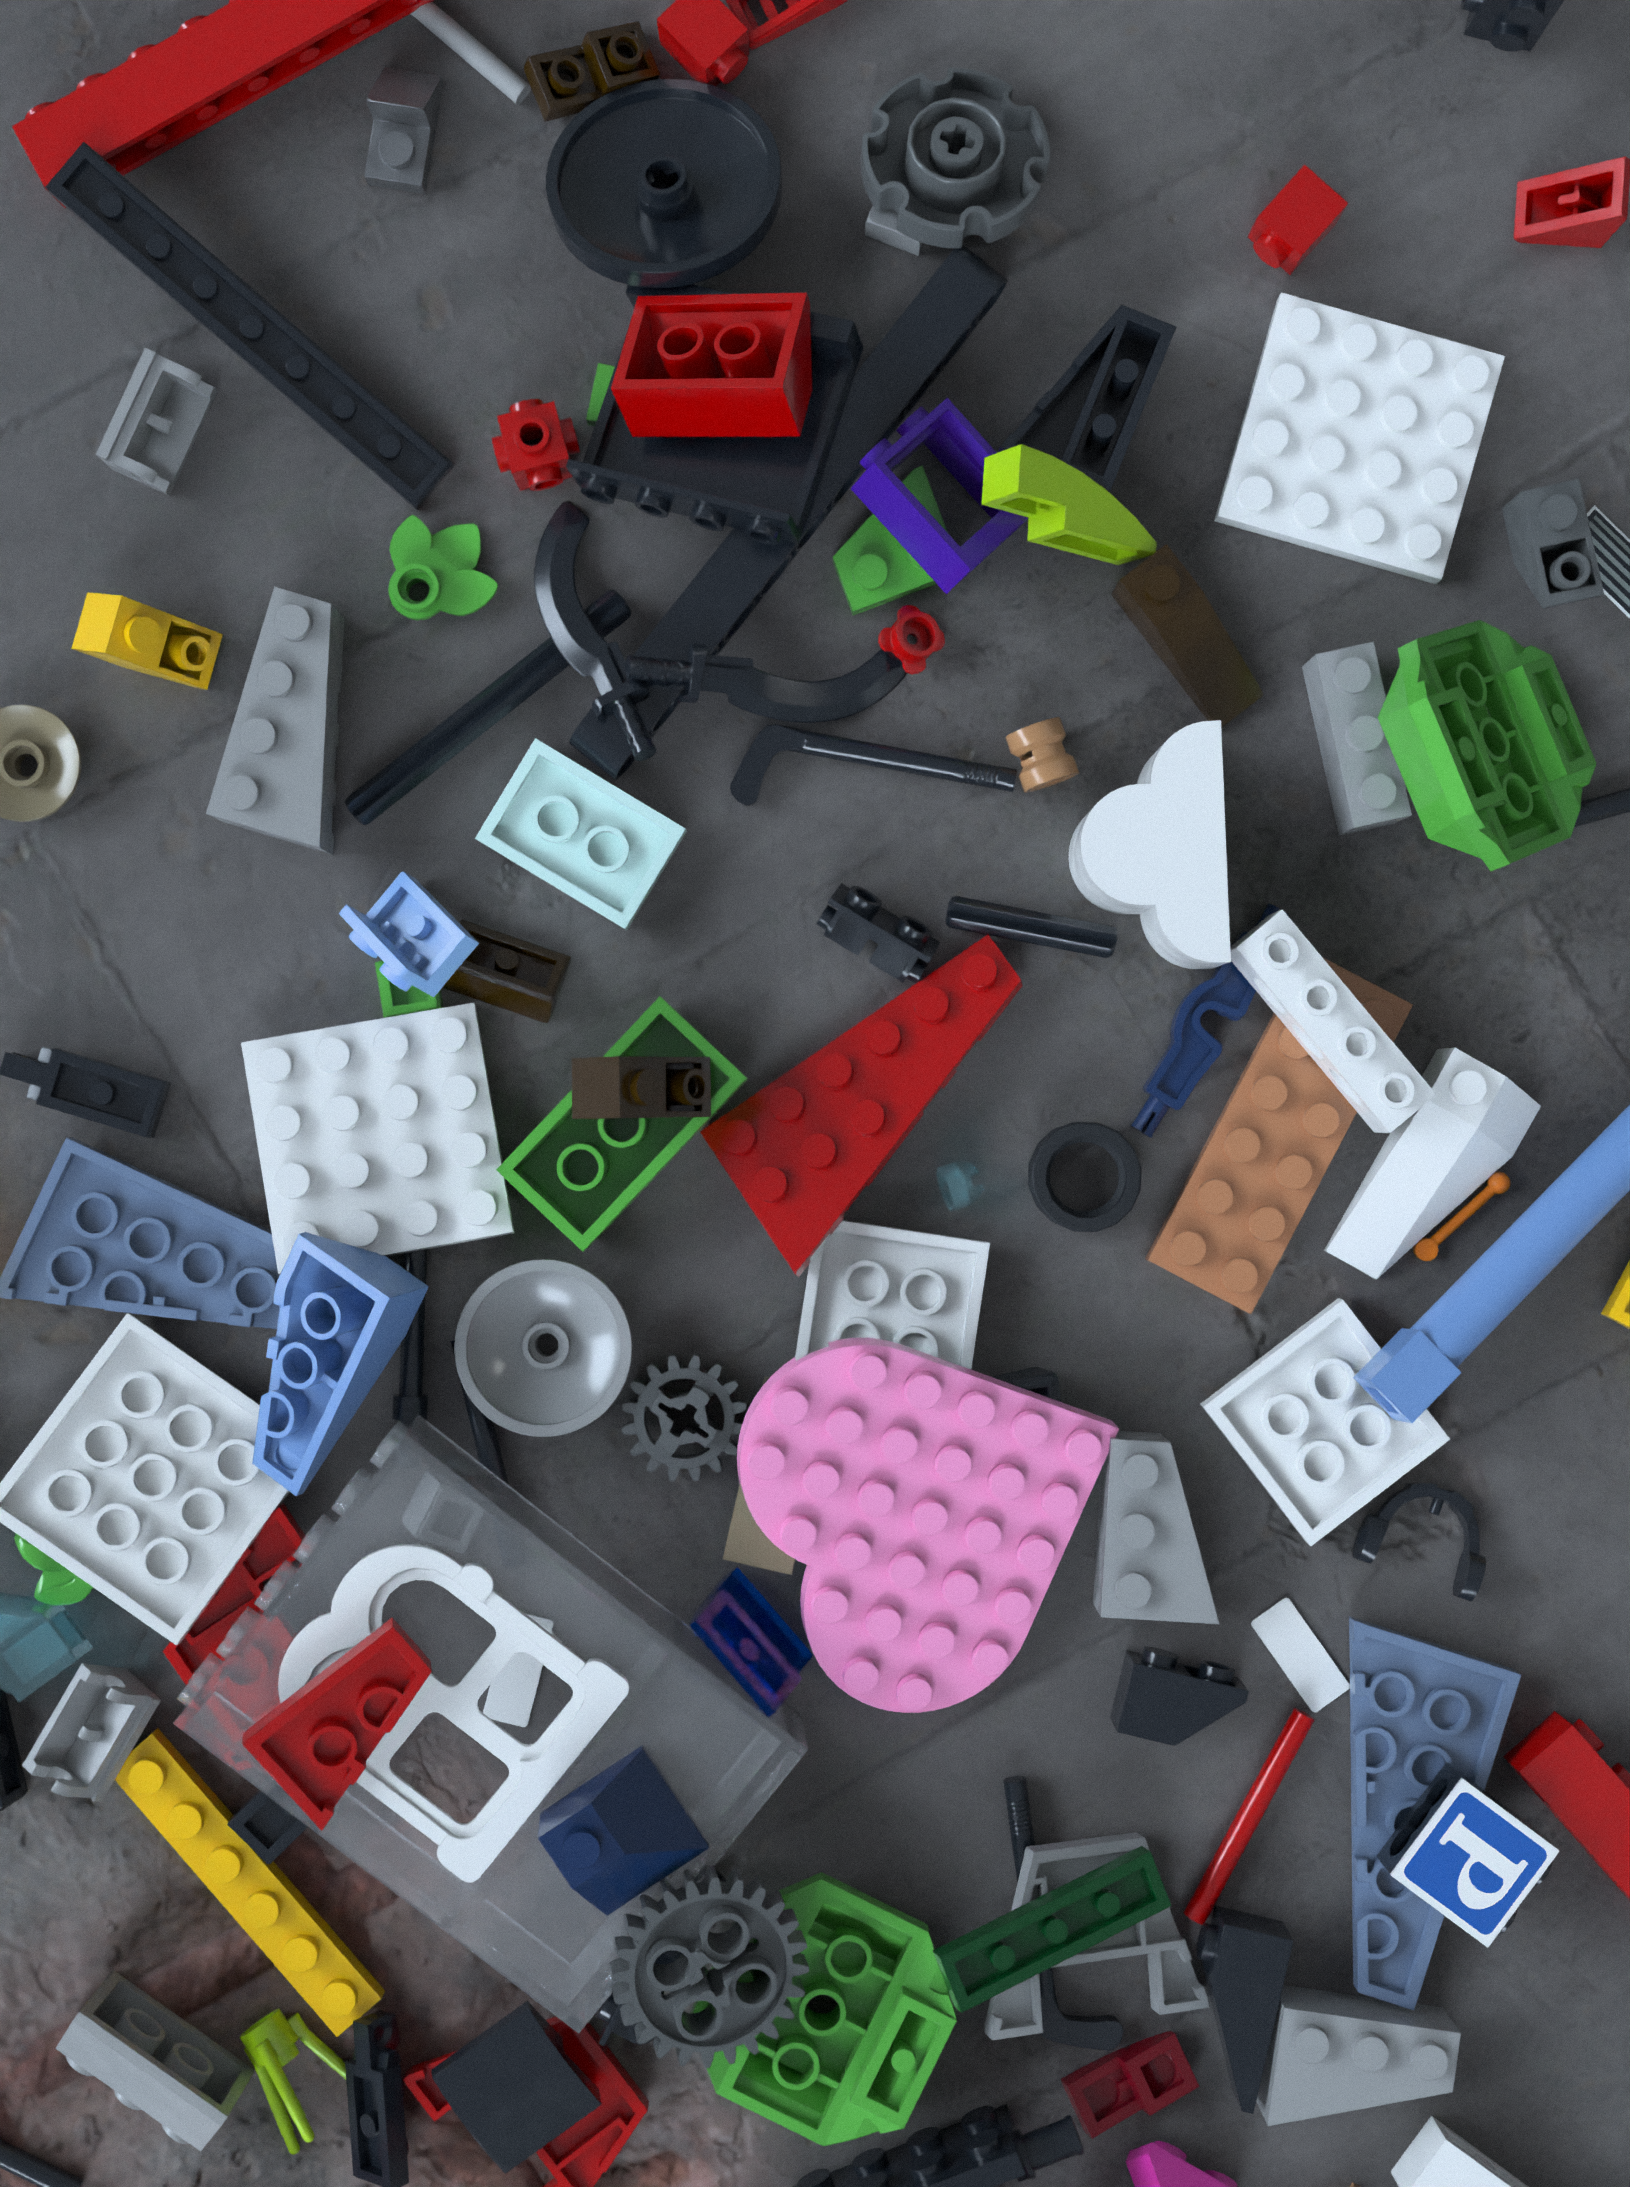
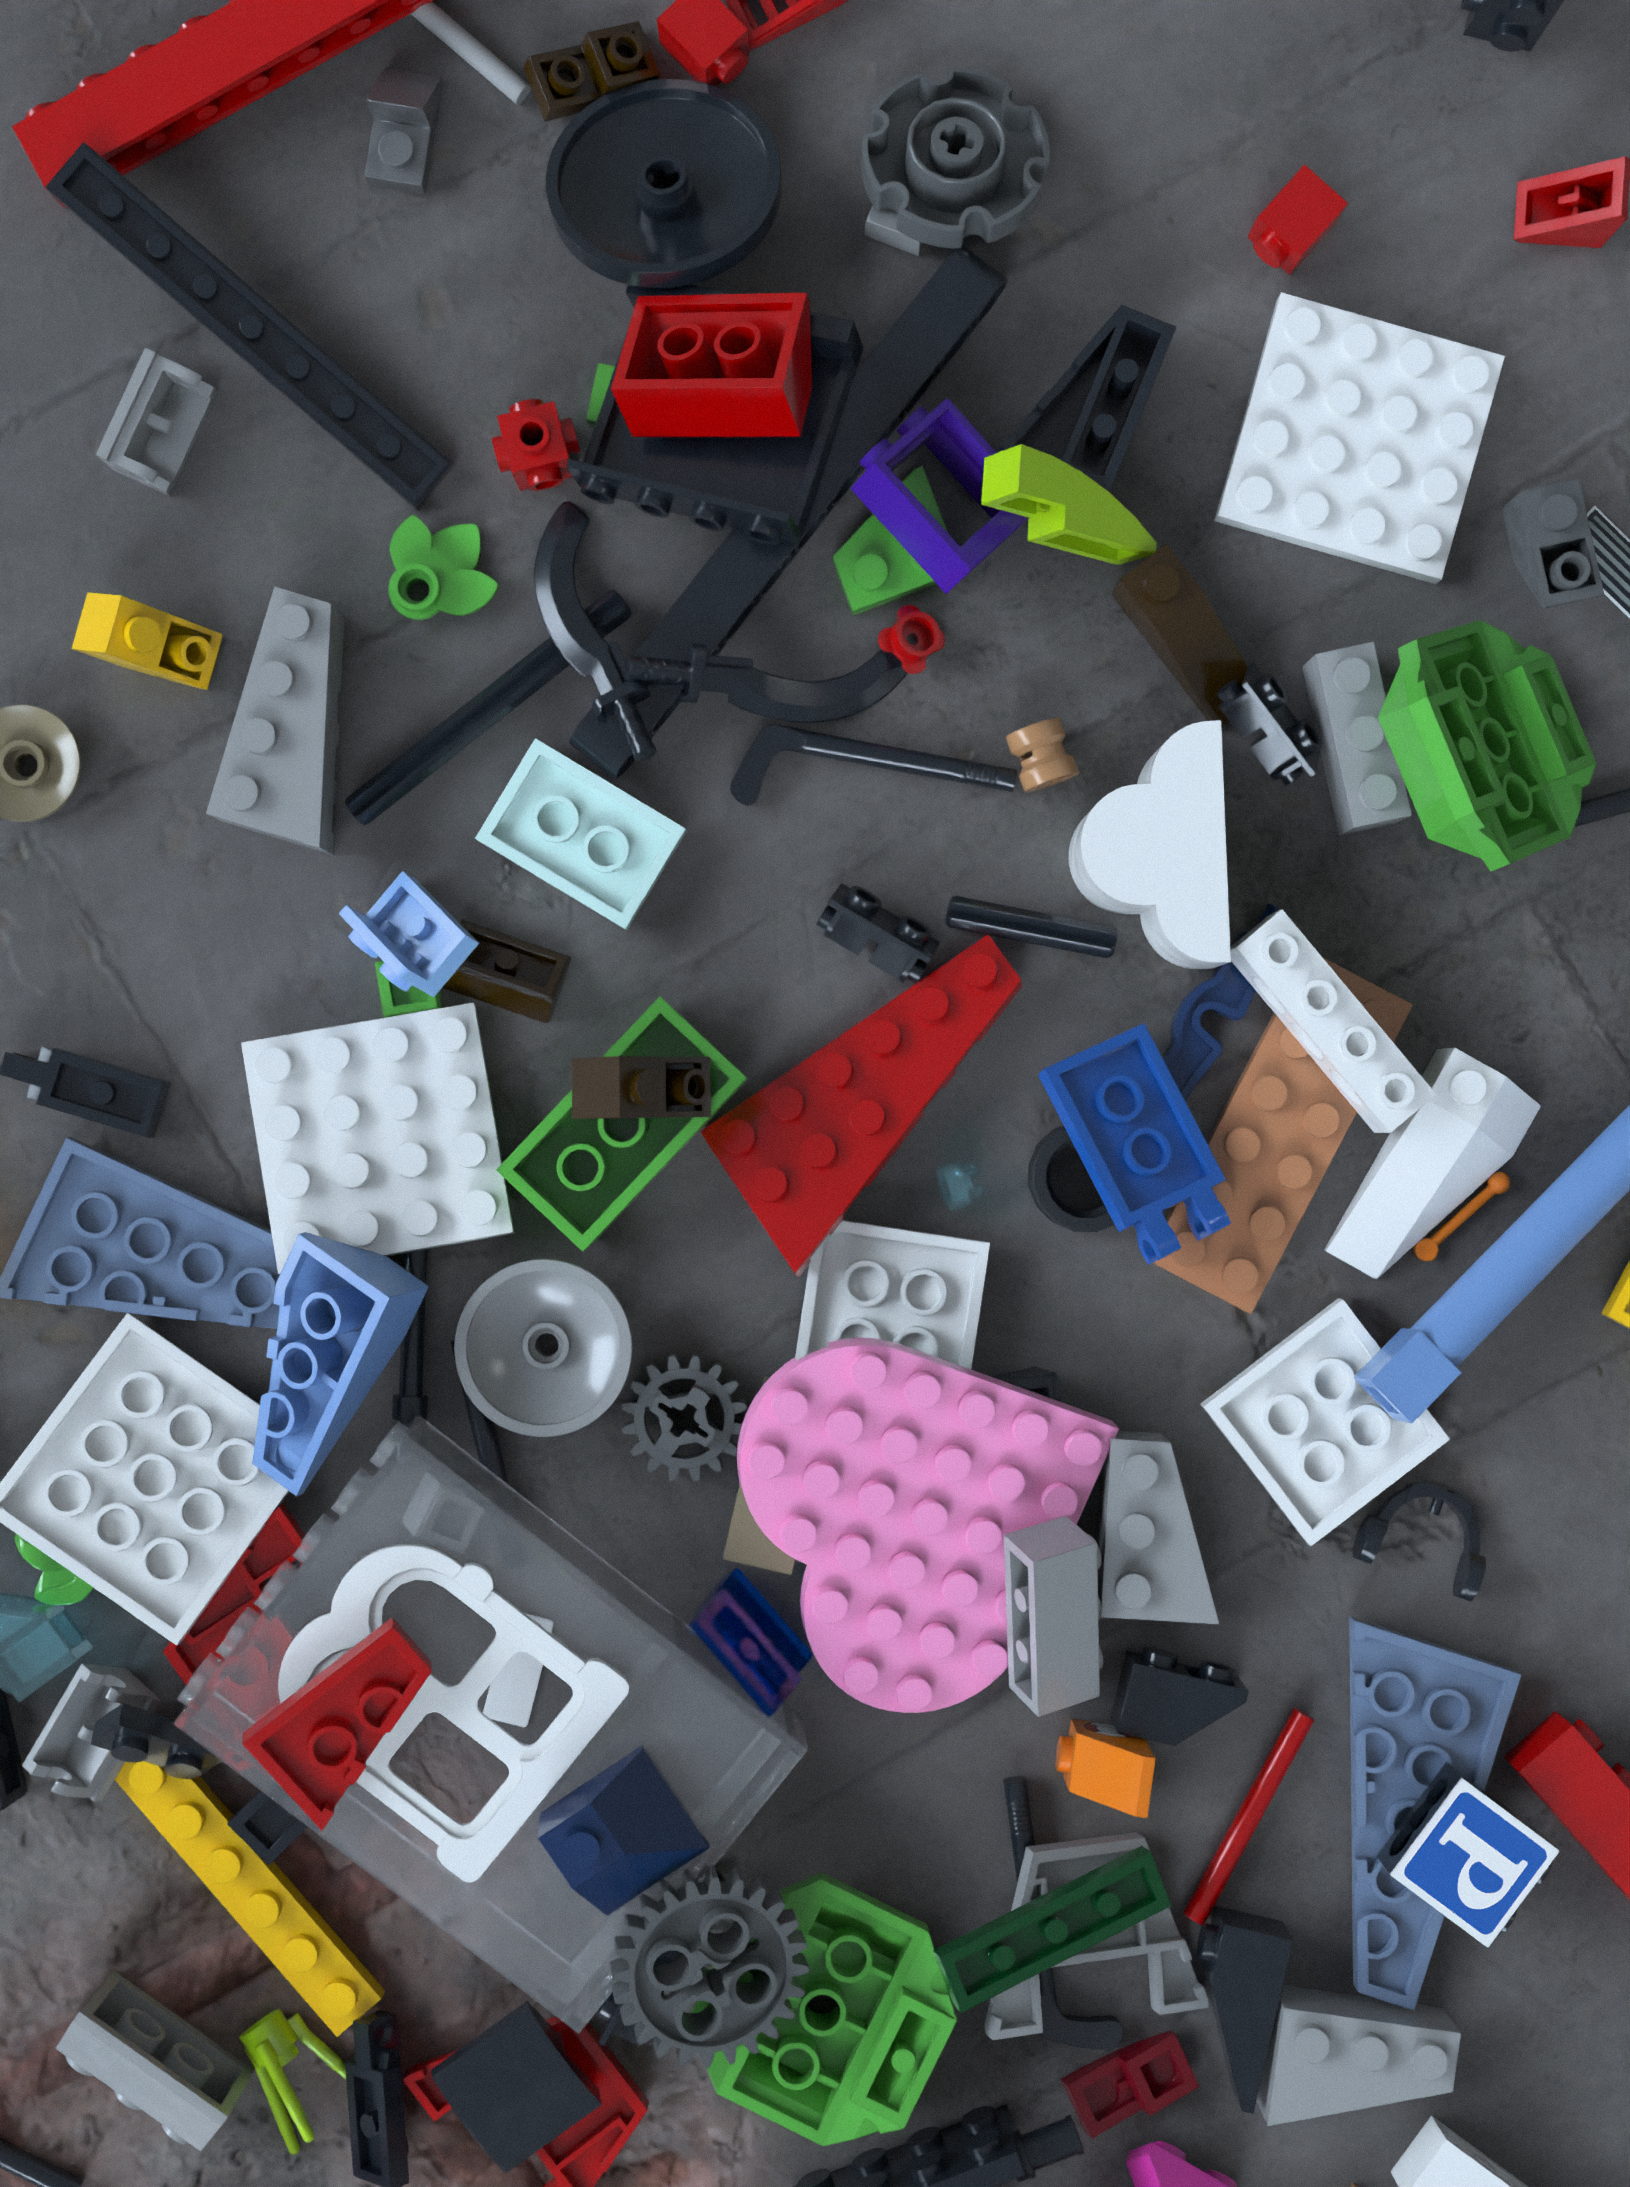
white sticker [1251,1598,1350,1712] -> none
none -> black plate [91,1703,230,1779]
none -> light grey brick [1004,1516,1103,1717]
none -> blue tile [1038,1023,1231,1265]
none -> orange slope [1055,1719,1156,1818]
none -> black hinge [1216,661,1321,785]

